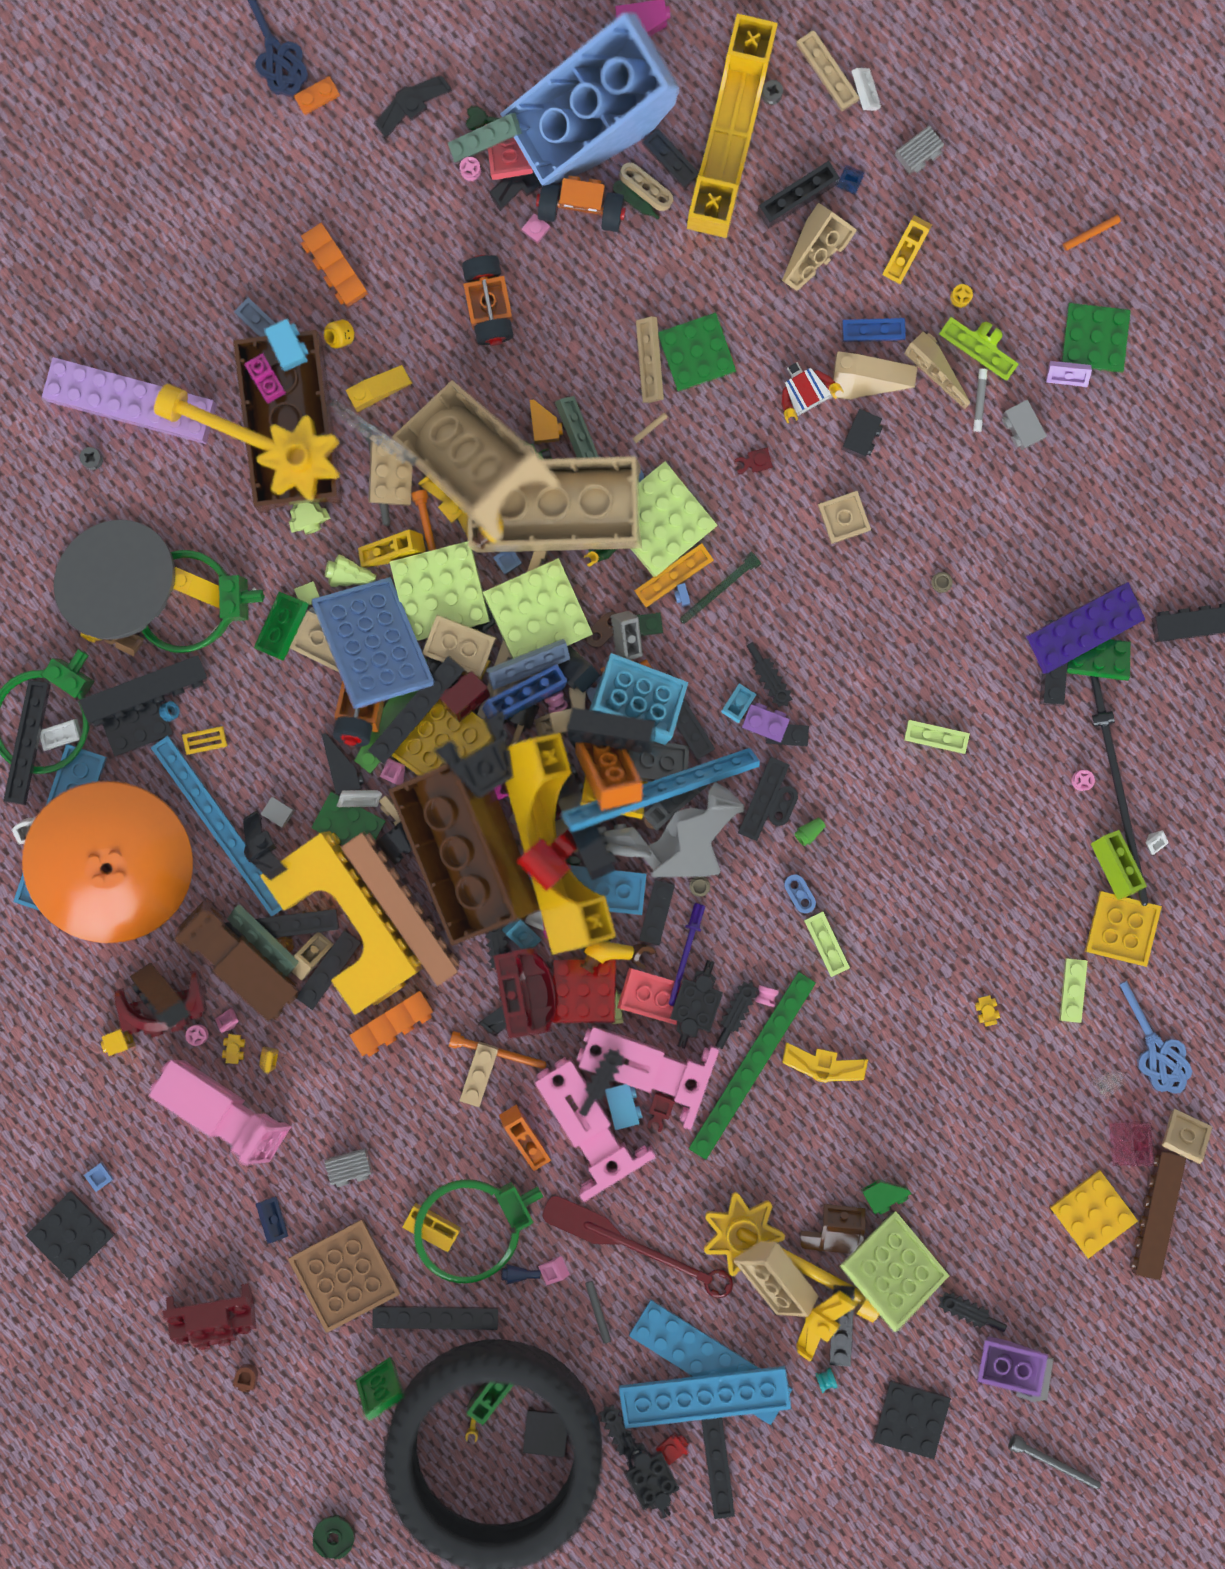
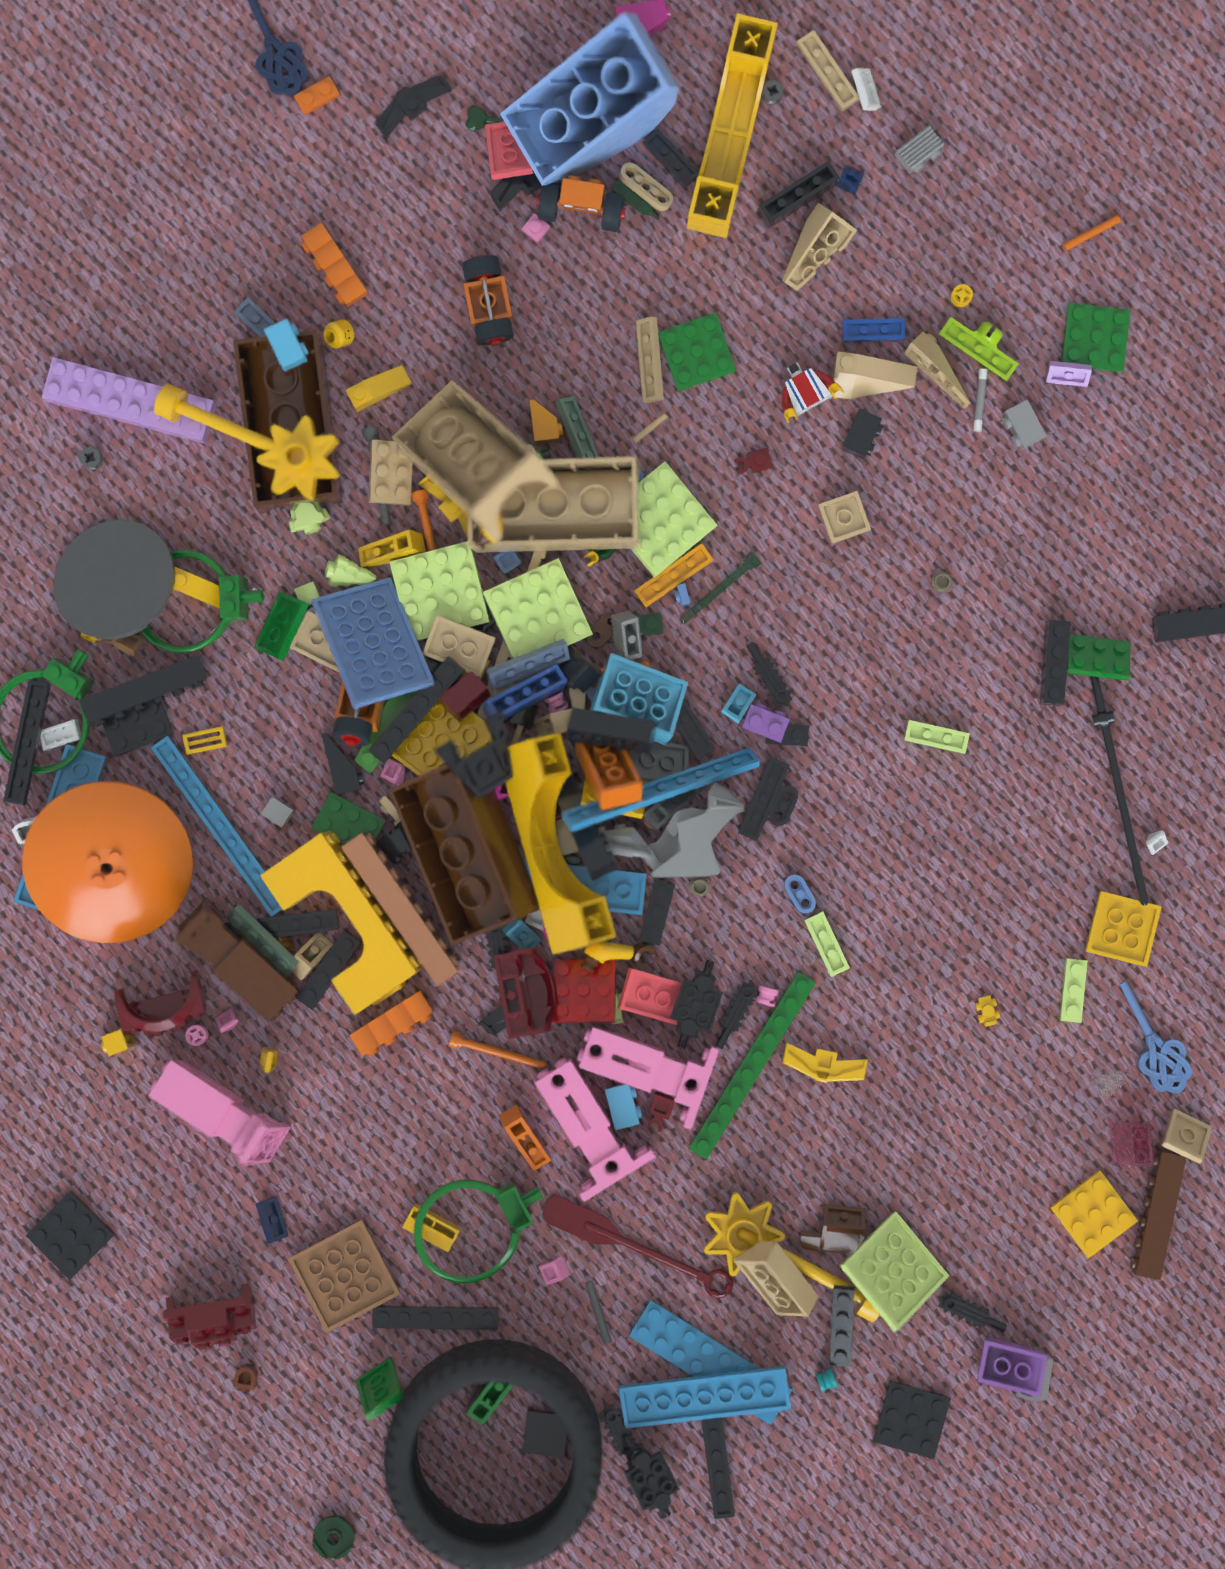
medium blue plate [84,1162,114,1192] -> none
black brick [130,962,191,1029] -> none
dark azure axle [159,701,180,722] -> none
yellow piece [222,1034,245,1064] -> none
black plate [243,811,288,880] -> none
dark pink slope [245,353,286,403] -> none
light grey brick [324,1148,373,1187] -> none
clear plate [329,399,418,465] -> none
white tile [337,790,382,807] -> none
sand green plate [448,113,522,163] -> none
bright pink wheel [460,157,481,181] -> none
tan plate [460,1041,499,1107] -> none
yellow hand [465,1418,478,1442] -> none
dark blue cone [501,1264,540,1285] -> none
red plate [517,828,578,892] -> none
black piece [579,1049,624,1117] -> none
red bracket [656,1432,689,1466] -> none
dark purple piece [669,903,705,1006] -> none
bright green cone [794,817,826,846] -> none
yellow plate [796,1291,857,1361] -> none
green slope [861,1180,911,1215] -> none
yellow slope [882,215,932,284] -> none
dark grey piece [1008,1434,1101,1489] -> none
dark purple plate [1026,582,1146,674] -> none
bright pink wheel [1071,770,1095,791] -> none
lime brick [1091,830,1147,900] -> none

